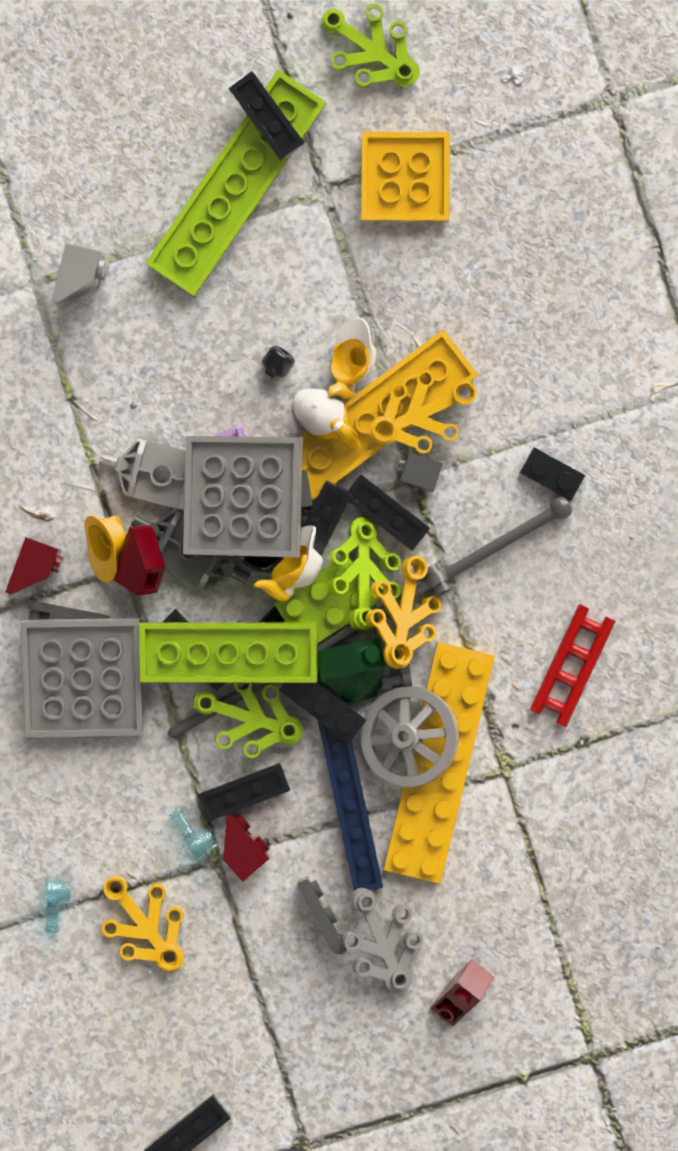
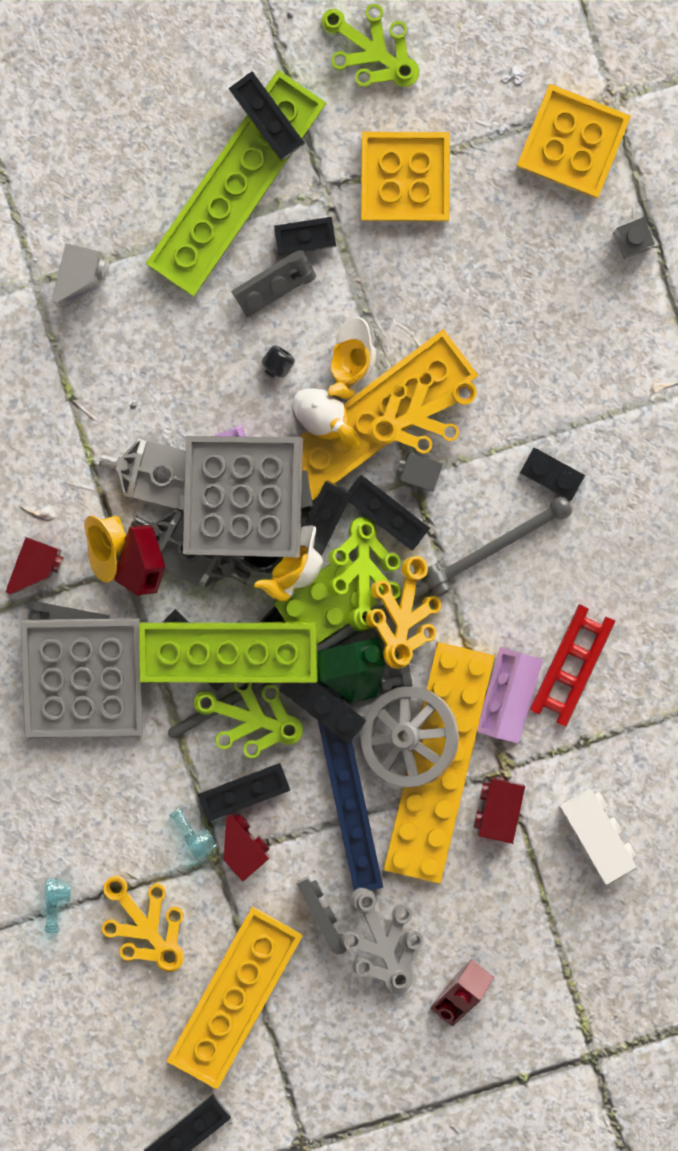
none -> yellow plate [166,906,303,1090]
none -> dark grey plate [231,250,316,318]
none -> black plate [274,217,336,256]
none -> dark red brick [473,776,526,844]
none -> lavender panel [477,647,543,743]
none -> yellow plate [516,83,631,199]
none -> white brick [560,788,637,885]
none -> dark grey brick [613,217,655,259]

